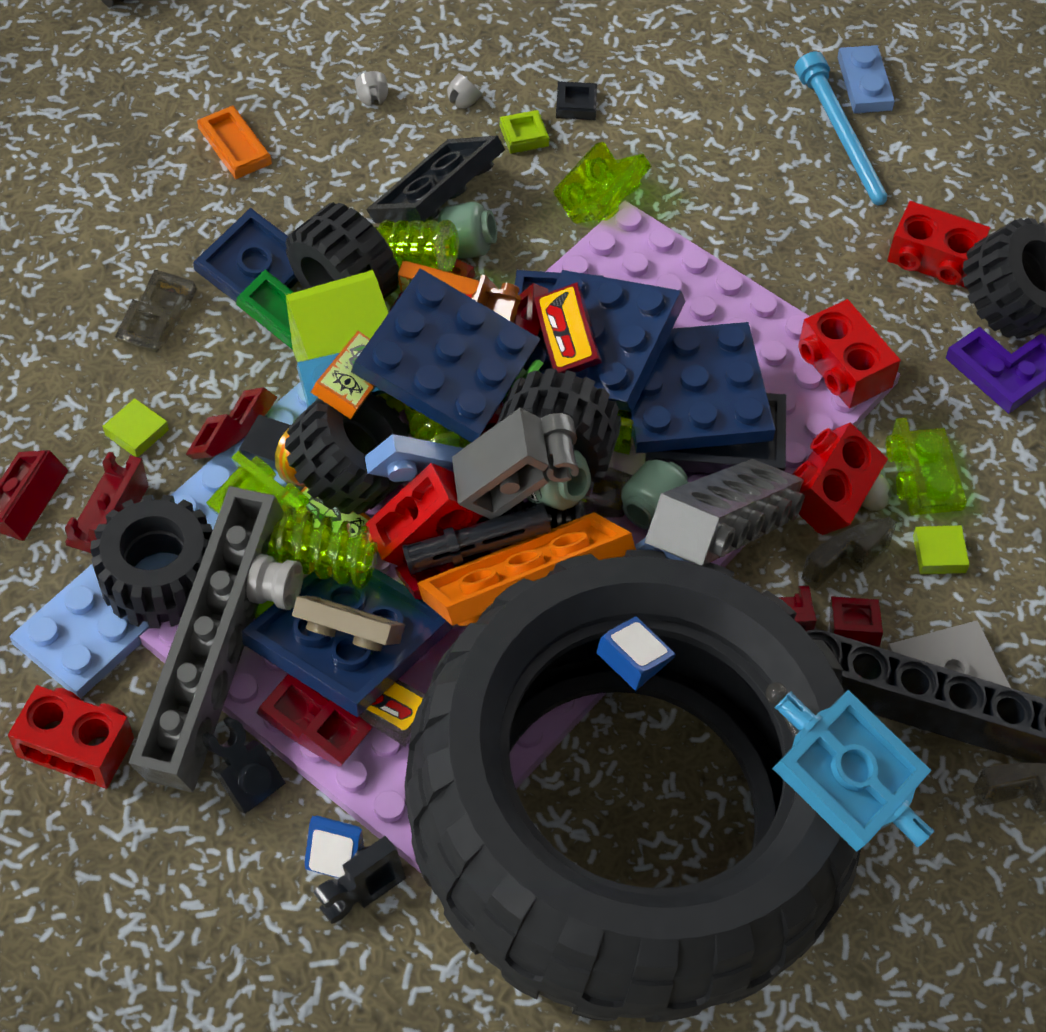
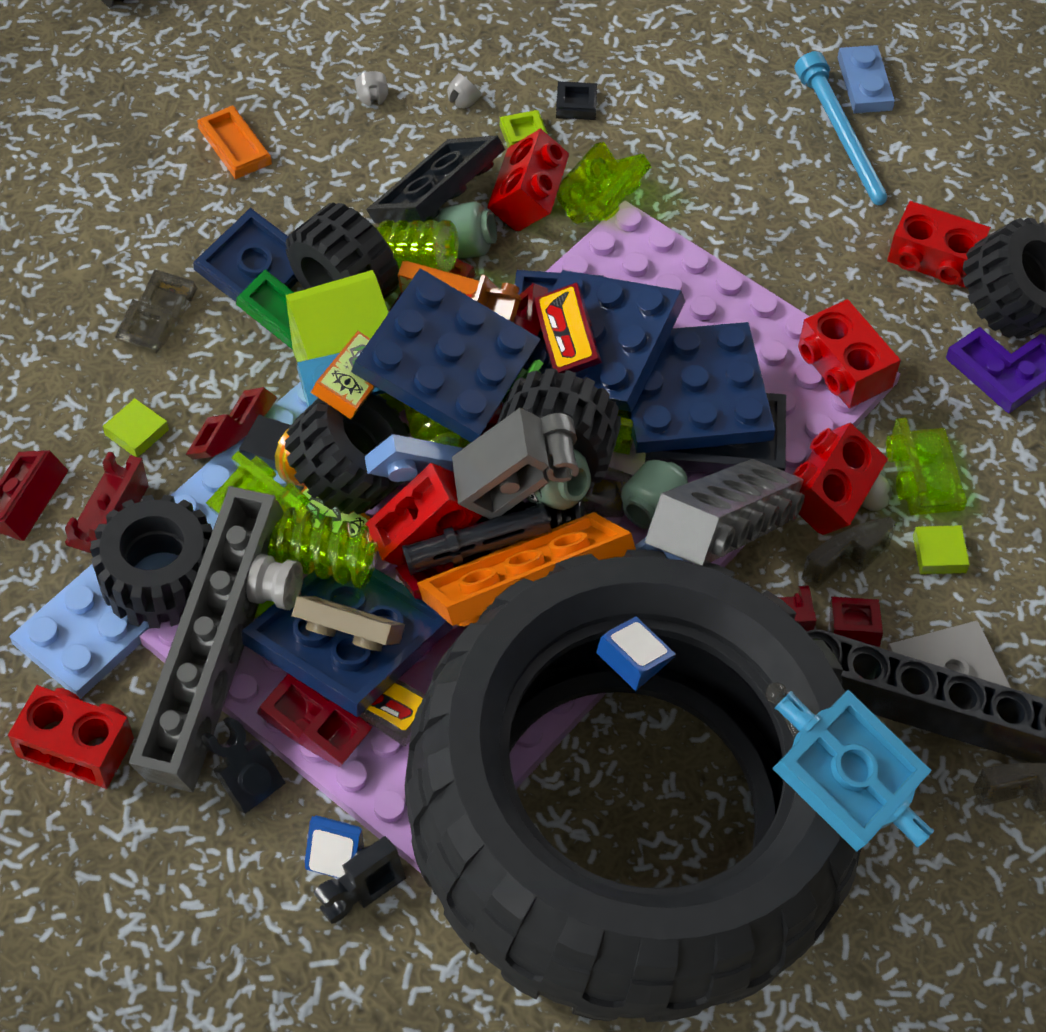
none -> red brick [487,128,569,231]

